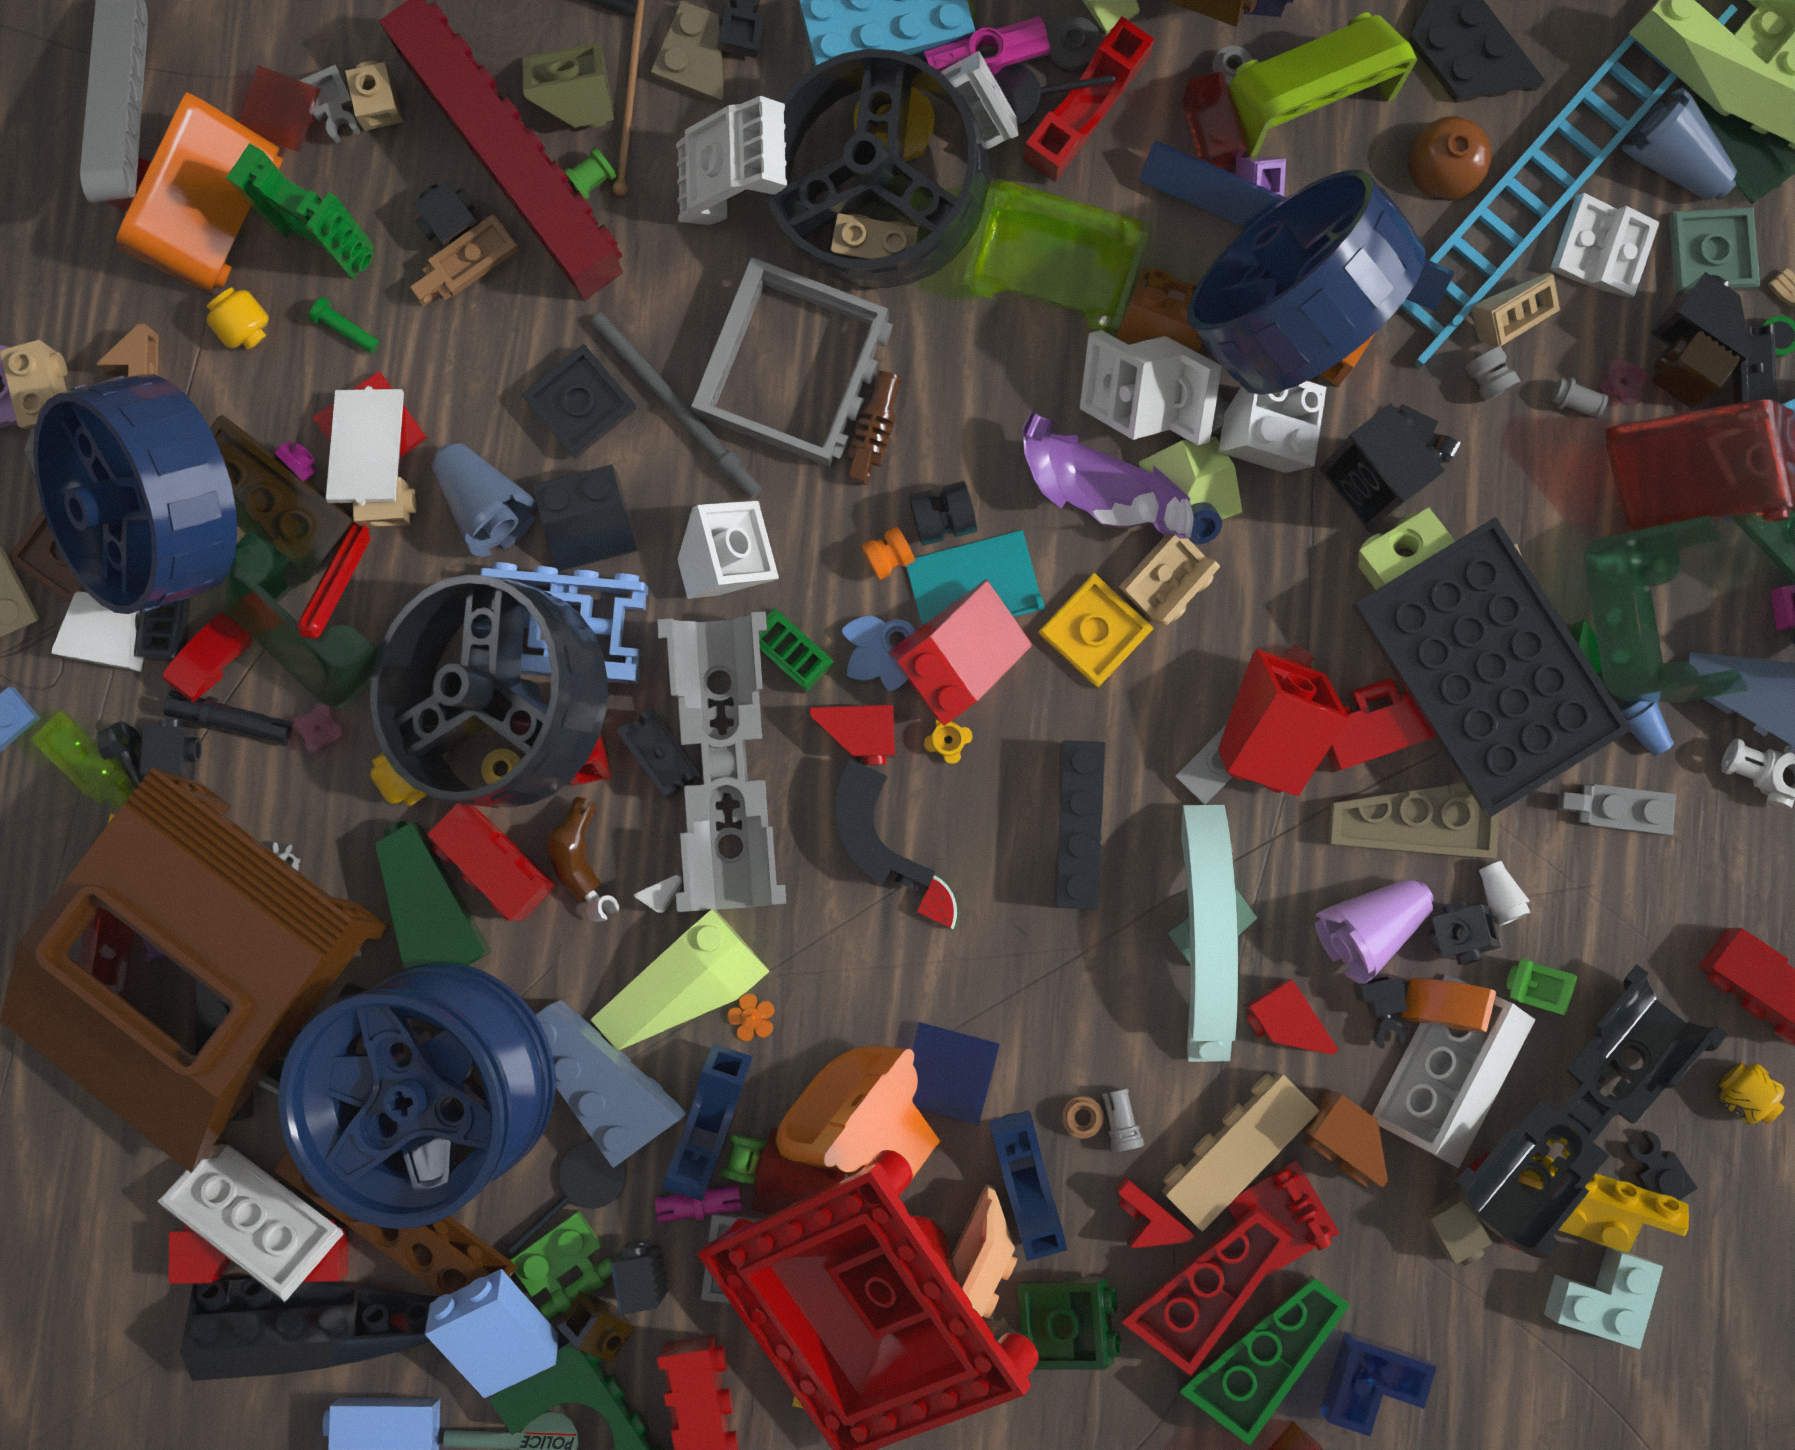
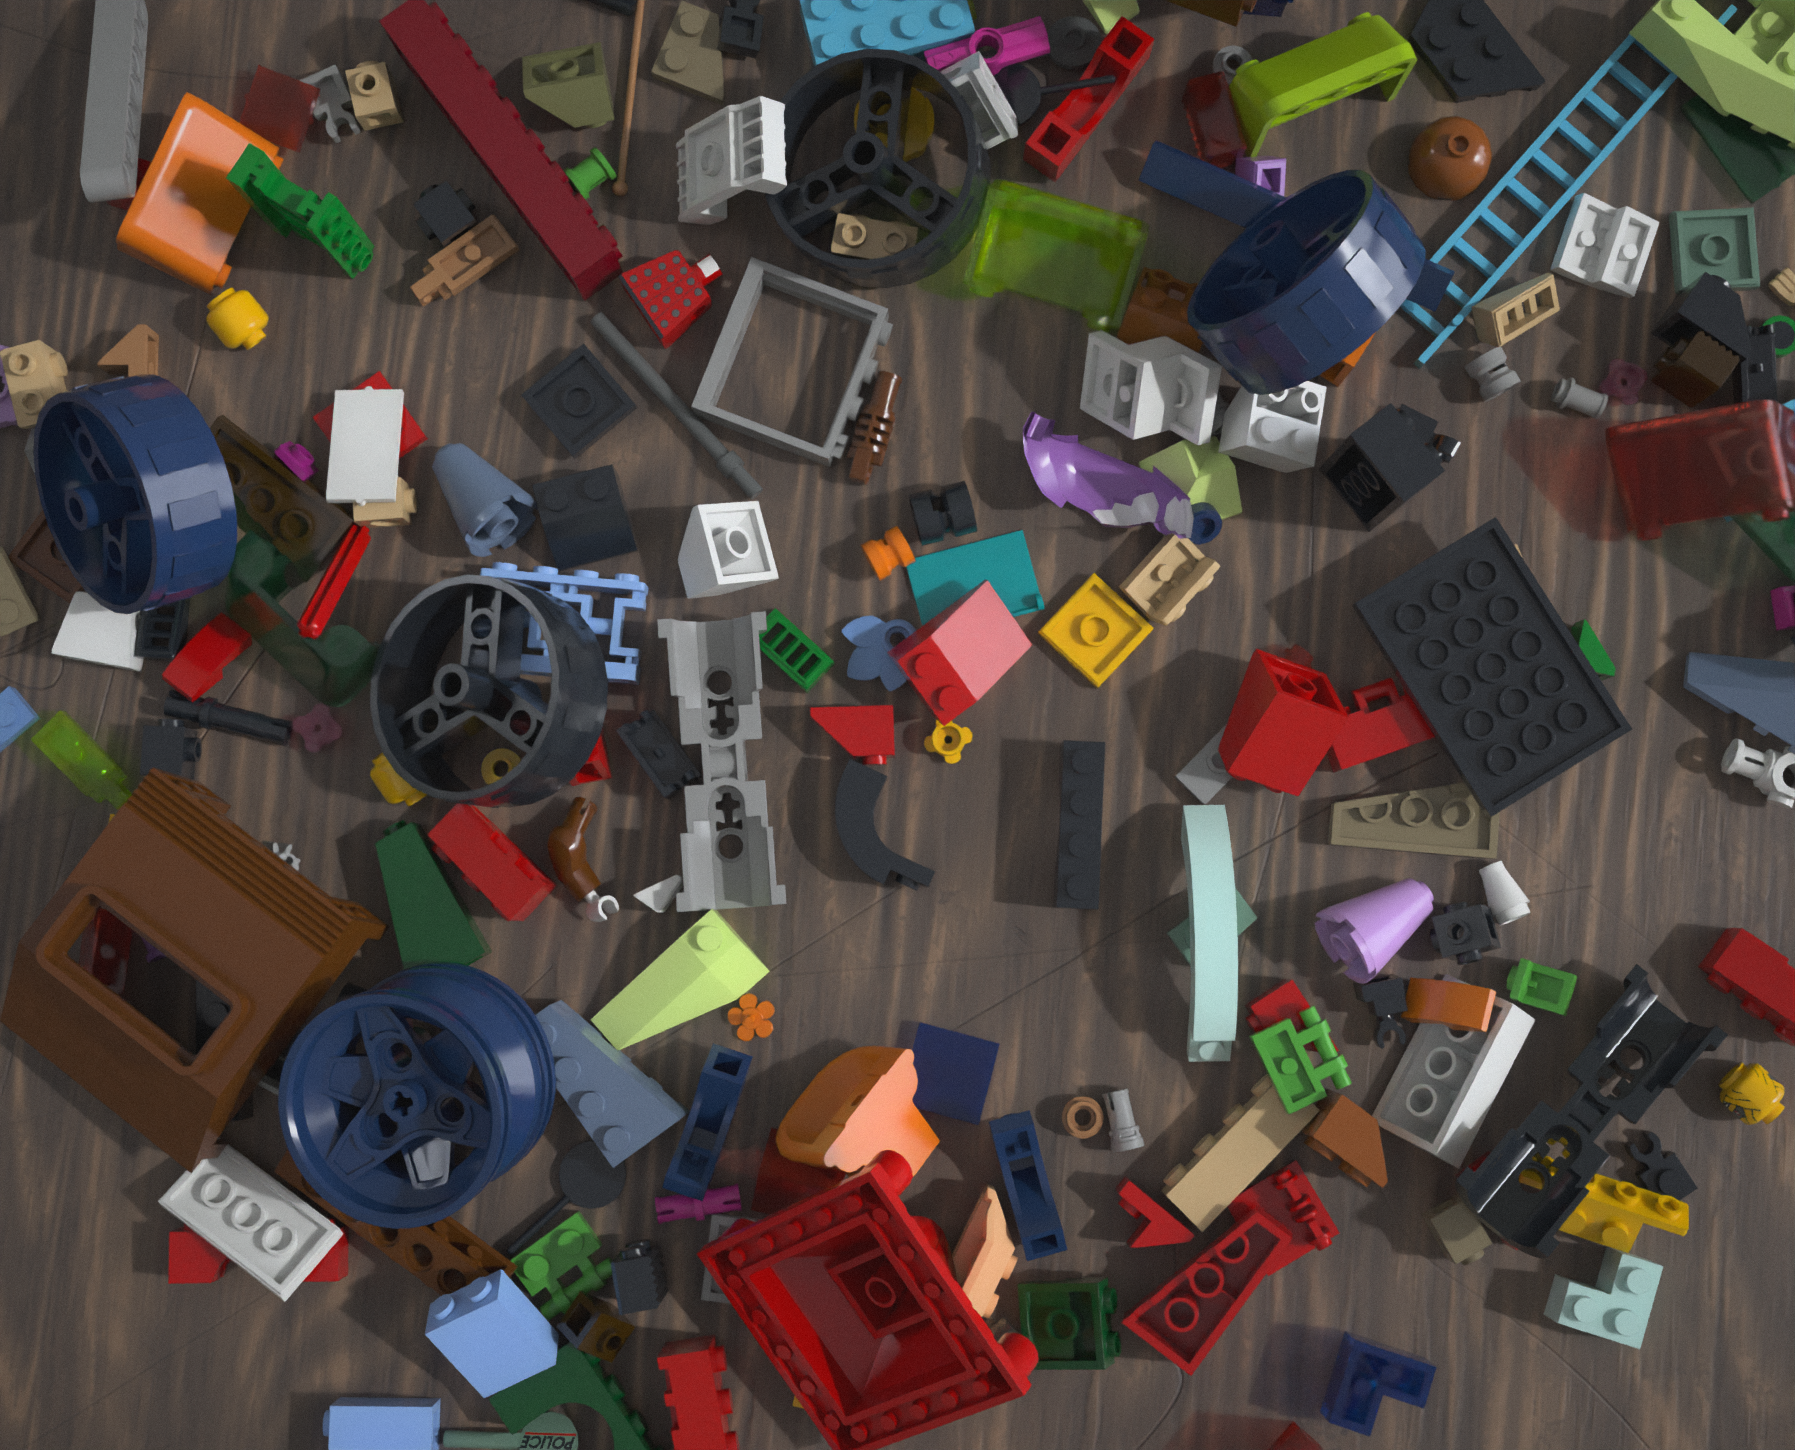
black bar [97,721,145,790] -> none
black wedge [180,1276,439,1381] -> none
green piece [308,296,380,354] -> none
bright green bush [720,1133,767,1184] -> none
red tile [917,874,958,929] -> none
green wedge [1179,1275,1350,1446] -> none
yellowish green brick [1358,507,1455,590] -> none
light grey hinge [1556,784,1676,836] -> none
clear green windscreen [1584,515,1748,703] -> none
medium blue cone [1618,692,1674,756] -> none
sand blue cone [1622,88,1737,201] -> none
none -> red torso [618,250,723,349]
none -> bright green plate [1249,1005,1352,1114]

